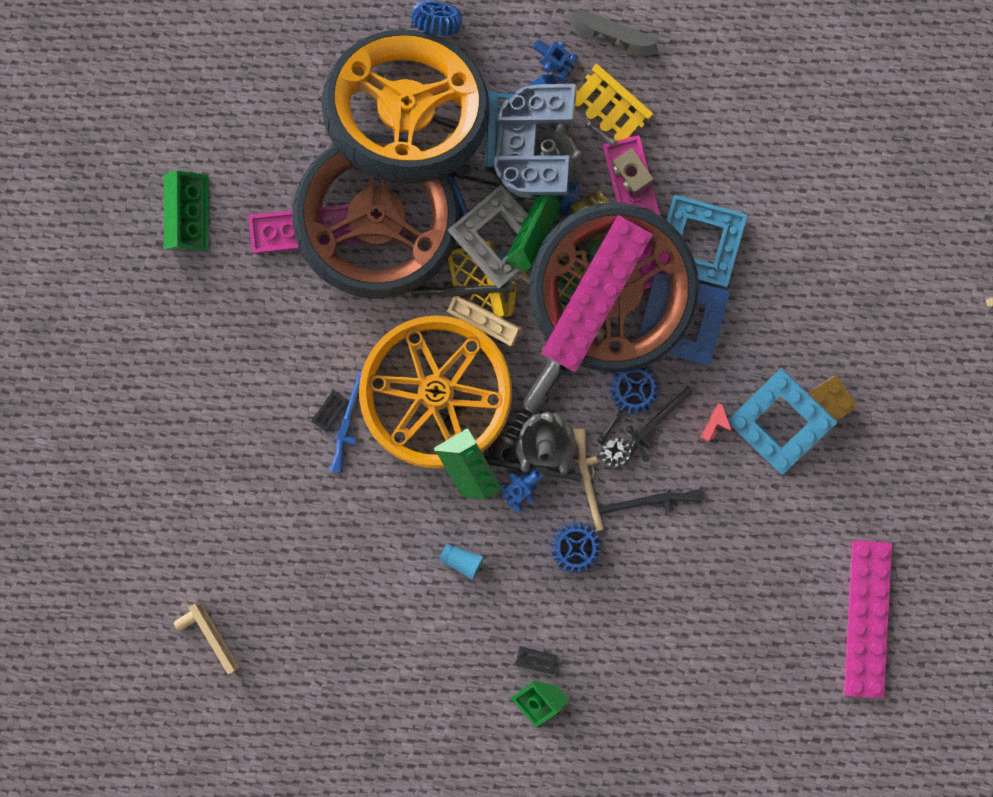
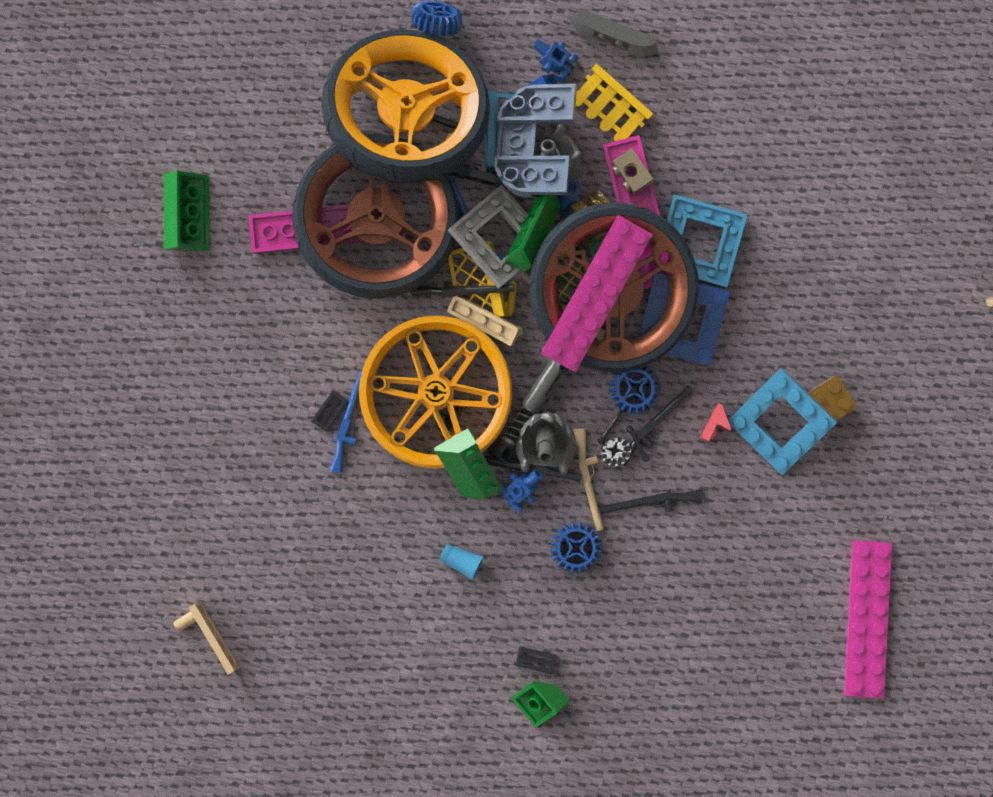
dark grey hinge [586,121,617,146] -> none

